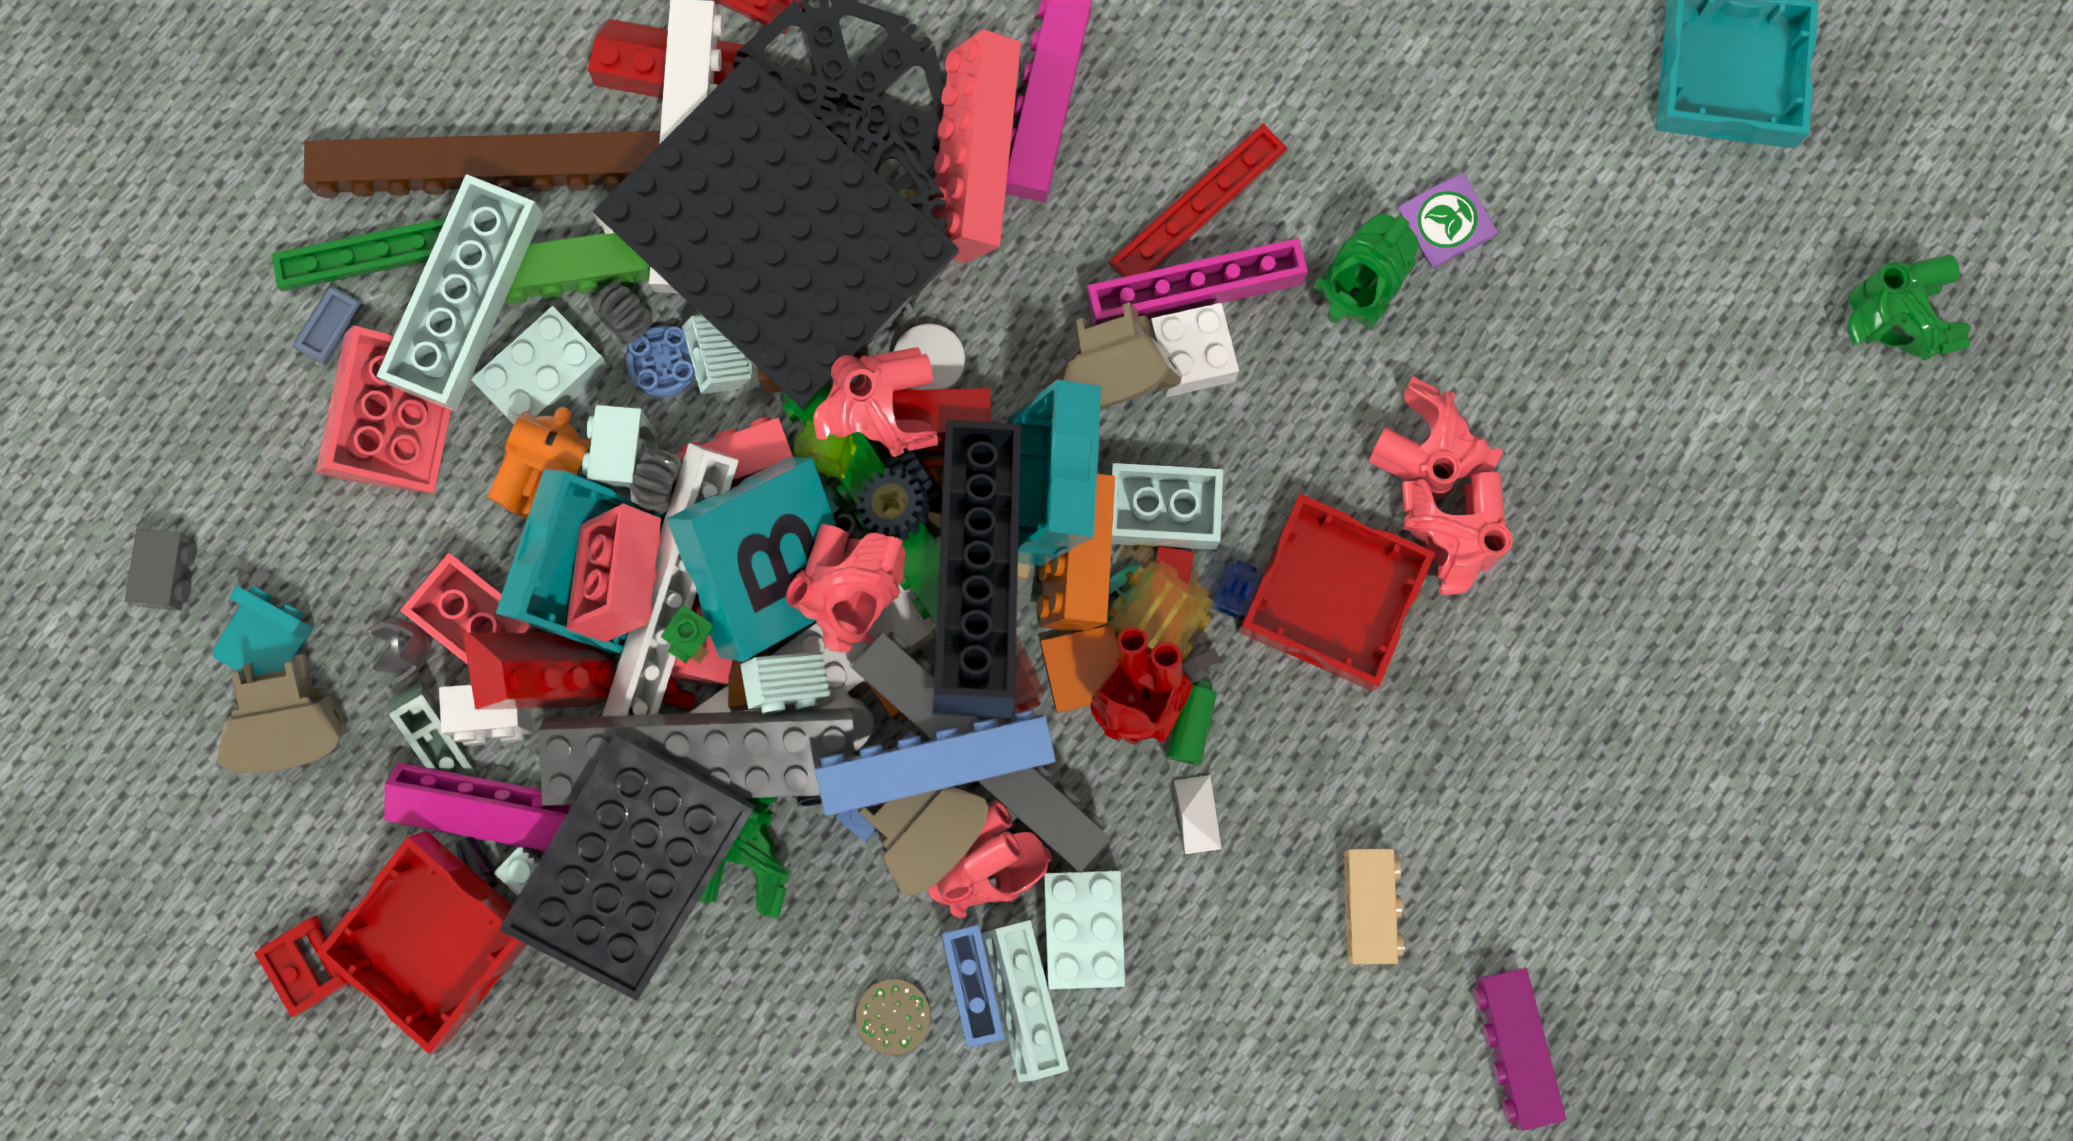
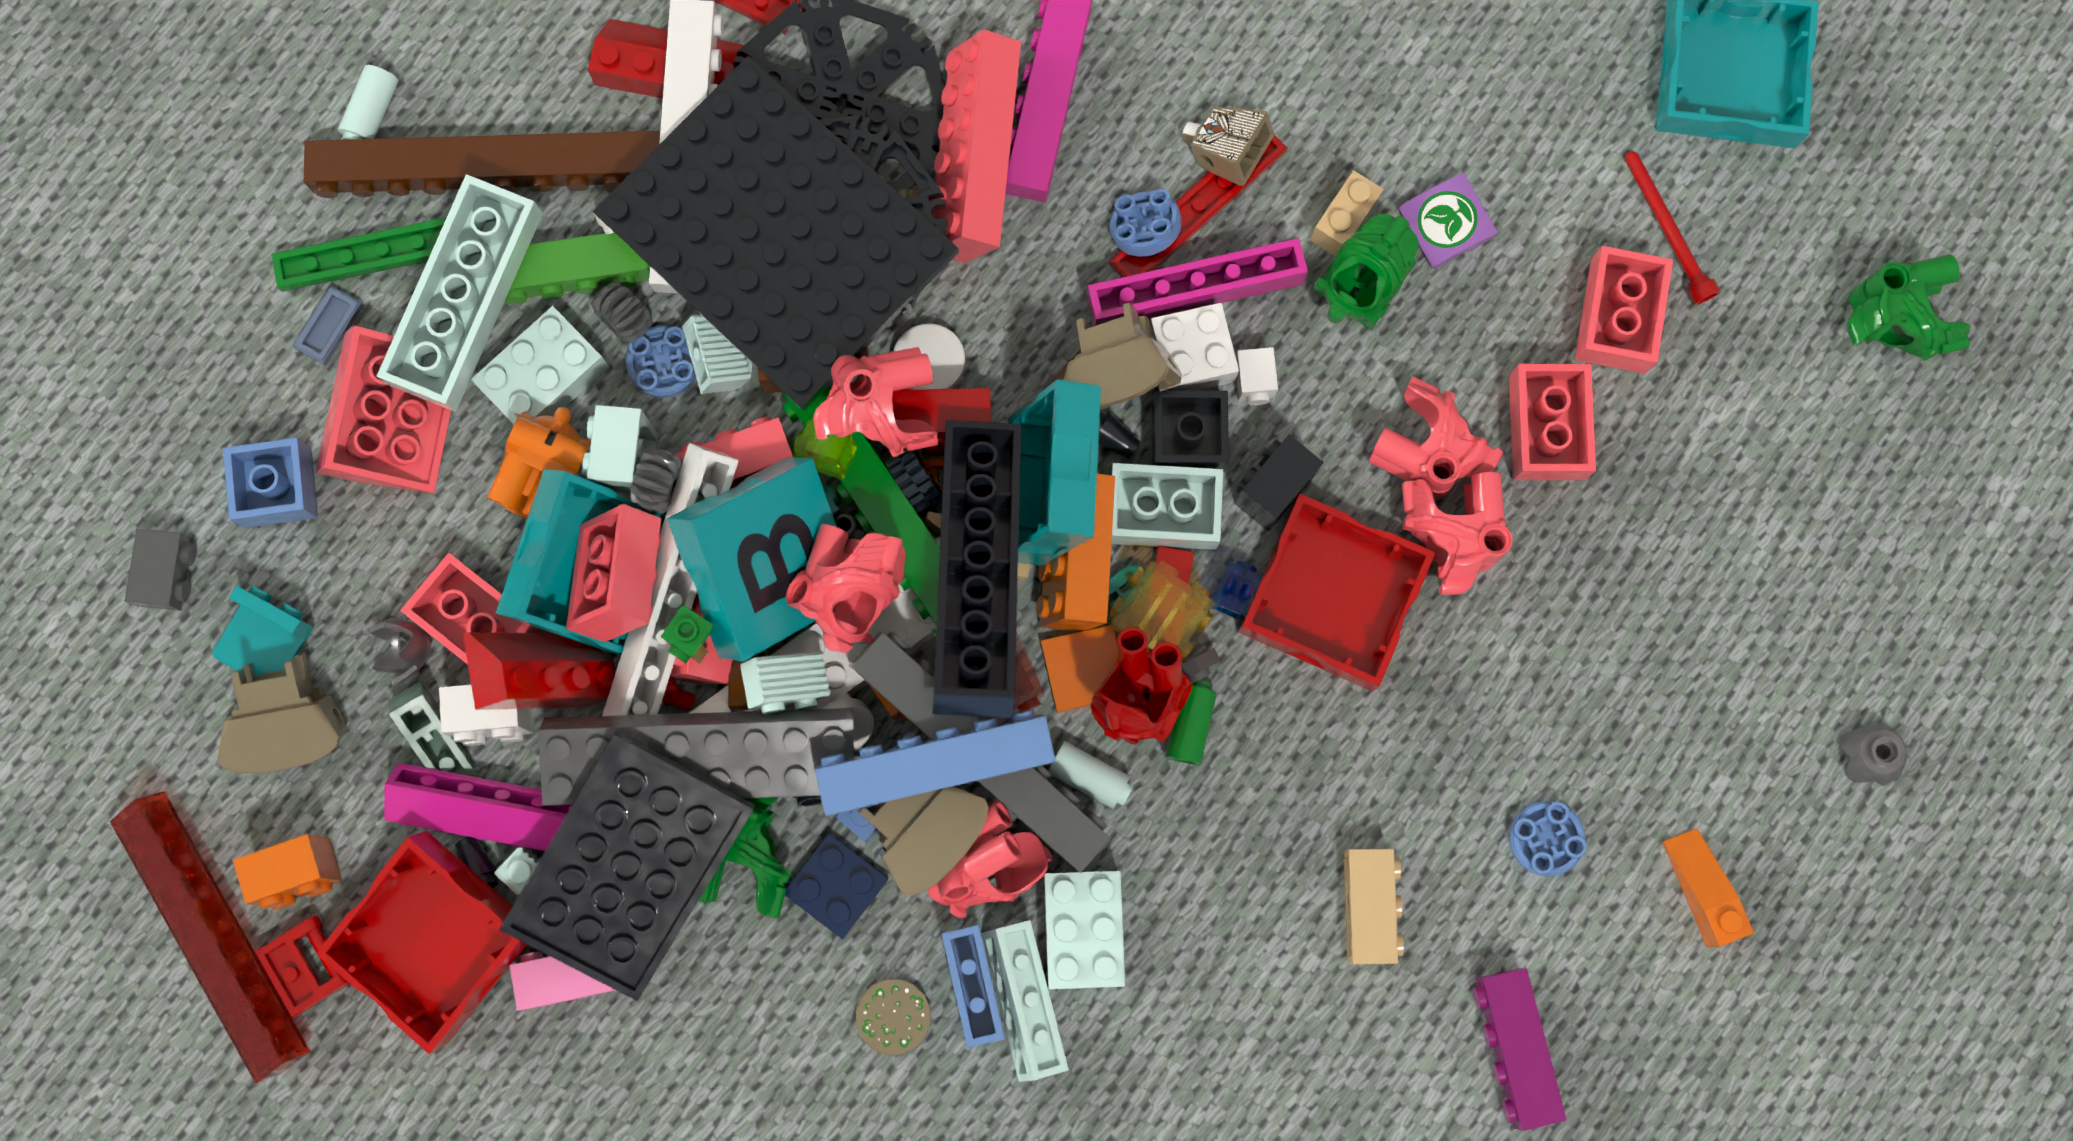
black wheel [856,468,930,541] -> none
white slope [1173,775,1222,854] -> none
none -> clear red brick [109,791,311,1084]
none -> medium blue brick [223,438,318,528]
none -> orange brick [233,834,342,910]
none -> light aqua brick [338,65,399,140]
none -> bright pink brick [509,951,616,1011]
none -> dark blue plate [785,834,889,940]
none -> light aqua brick [1048,741,1134,809]
none -> black cone [1098,410,1140,459]
none -> medium blue tile [1110,189,1182,256]
none -> black brick [1152,390,1229,472]
none -> dark tan torso [1183,107,1274,186]
none -> white brick [1235,347,1278,405]
none -> black brick [1235,435,1324,532]
none -> tan brick [1310,170,1384,256]
none -> coral brick [1509,364,1596,481]
none -> medium blue tile [1509,801,1587,876]
none -> coral brick [1575,246,1673,374]
none -> red piece [1625,151,1721,306]
none -> orange slope [1662,828,1754,947]
none -> flat silver piece [1839,722,1907,786]

